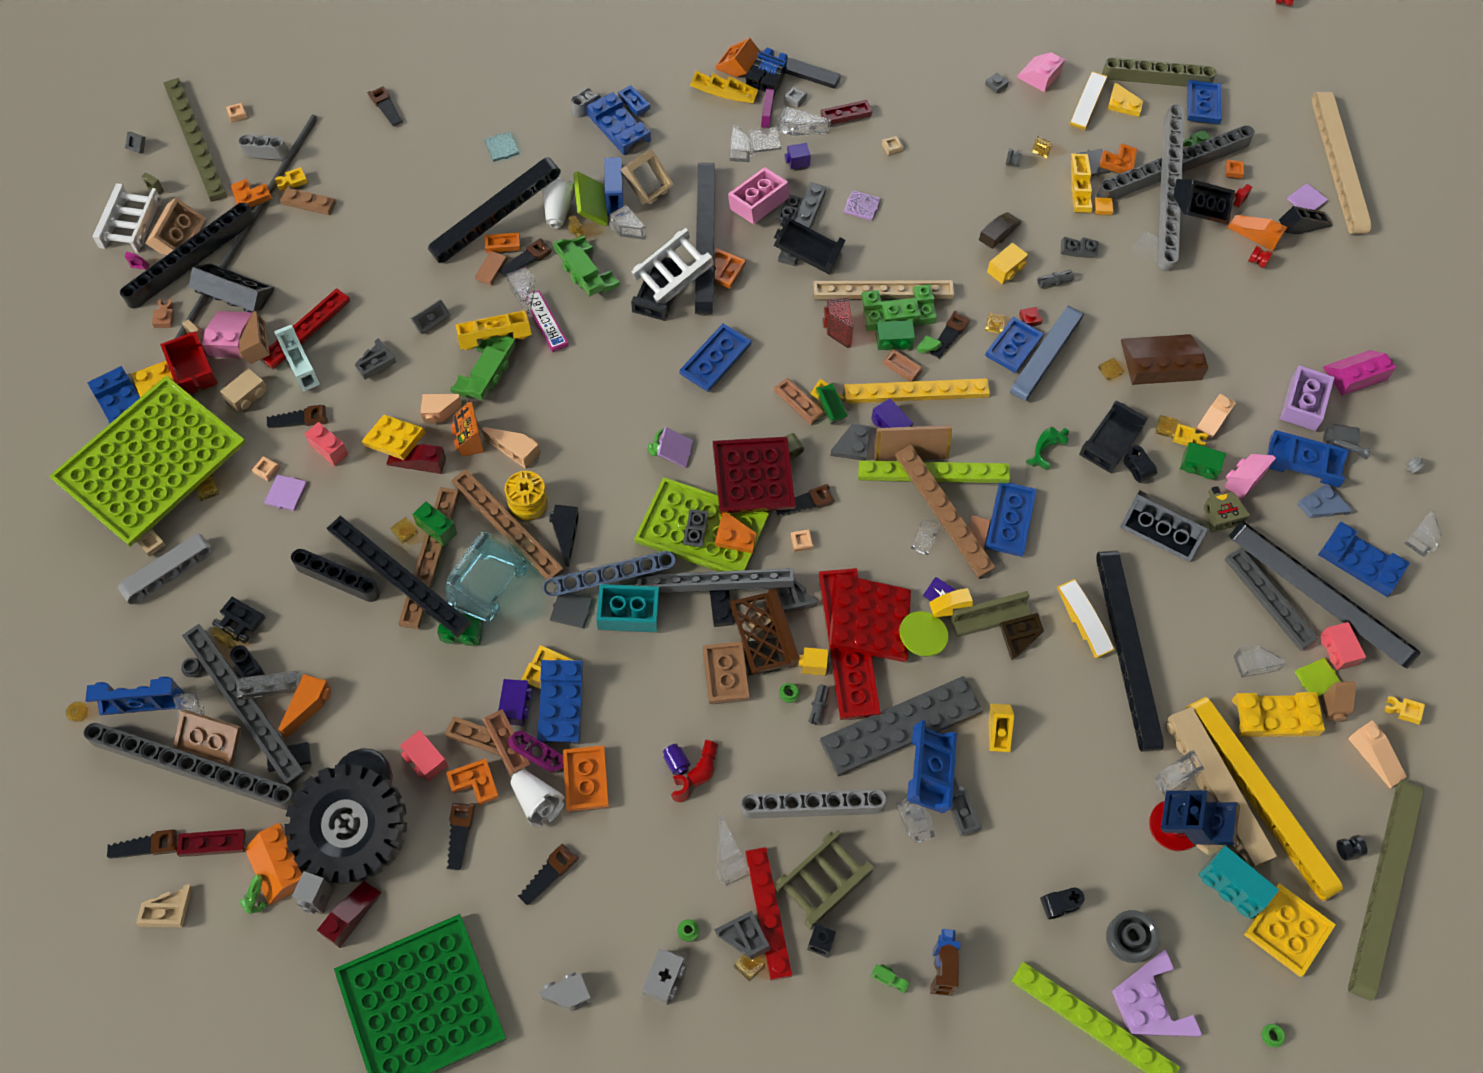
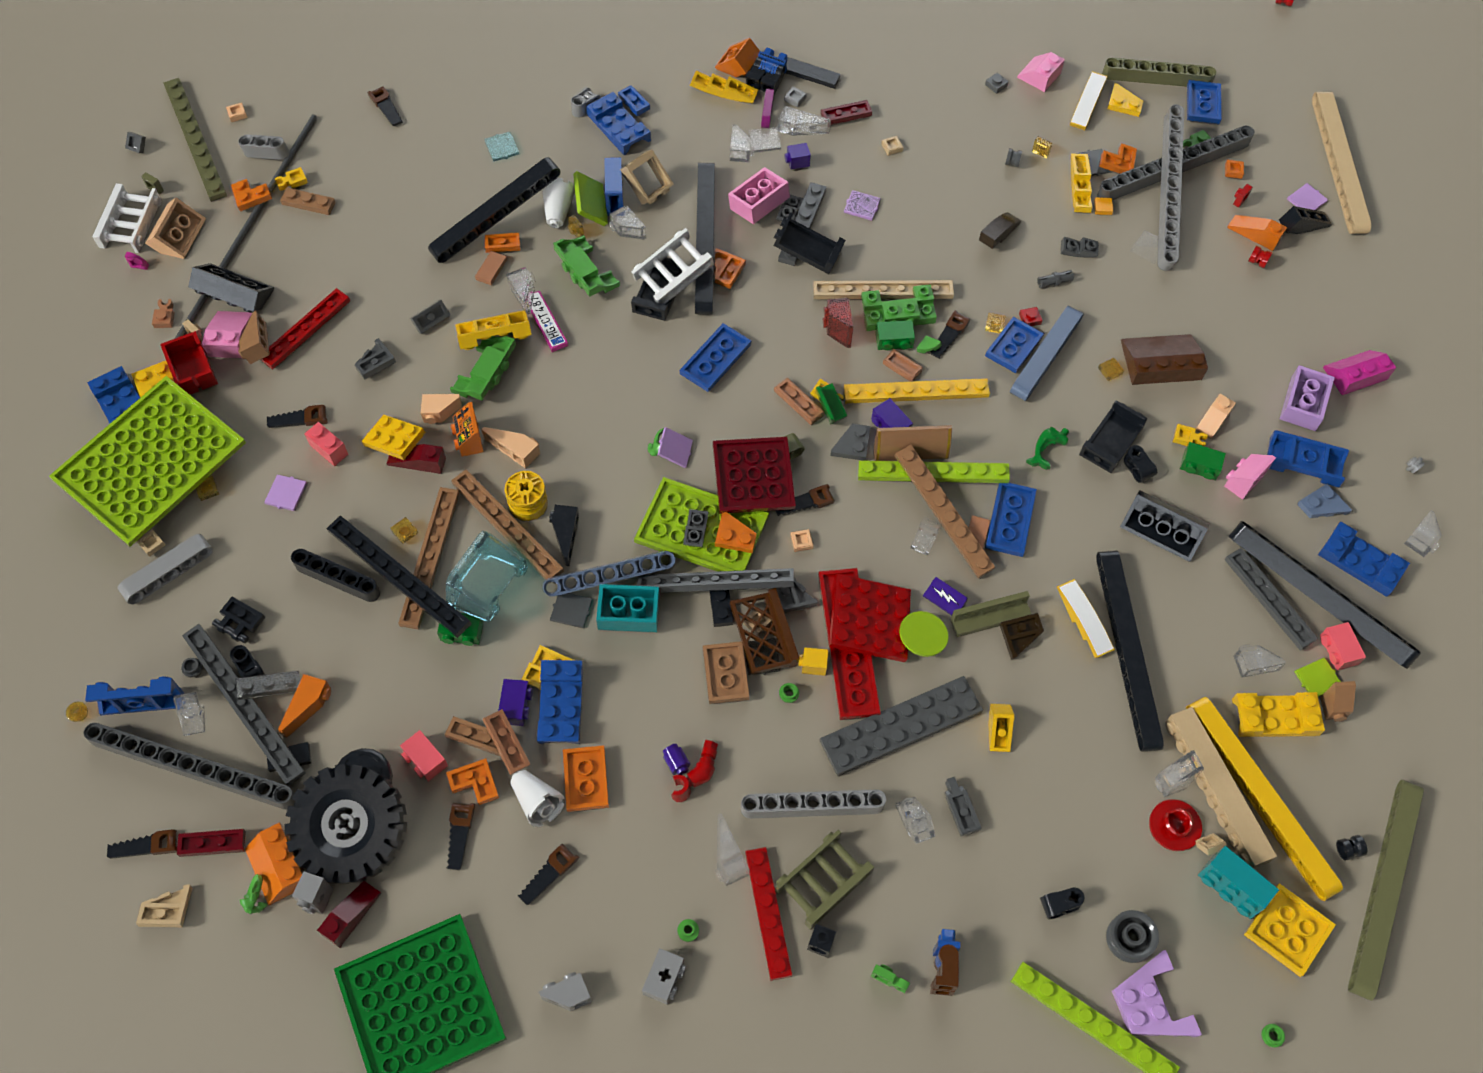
black beam [120,202,255,308] -> none
medium nougat plate [173,710,242,767] -> none
clear yellow tile [210,626,236,649] -> none
tan brick [220,368,268,413] -> none
light nougat tile [252,456,280,481] -> none
light aqua arch [274,325,320,392] -> none
green brick [412,501,457,547] -> none
piece [500,238,552,277] -> none
magenta beam [508,731,564,773] -> none
dark grey wing [714,911,771,960] -> none
clear yellow plate [734,955,765,982] -> none
dark grey axle [808,684,829,725] -> none
blue piece [907,720,957,814] -> none
yellow slope [929,588,973,618] -> none
yellow brick [987,243,1028,284] -> none
clear yellow plate [1155,415,1178,438] -> none
dark blue bracket [1161,790,1240,845] -> none
black slope [1173,179,1235,225] -> none
olive torso [1204,486,1250,533] -> none
dark grey piece [1323,424,1370,460] -> none
light nougat slope [1348,720,1407,788] -> none
yellow plate [1384,696,1425,725] -> none

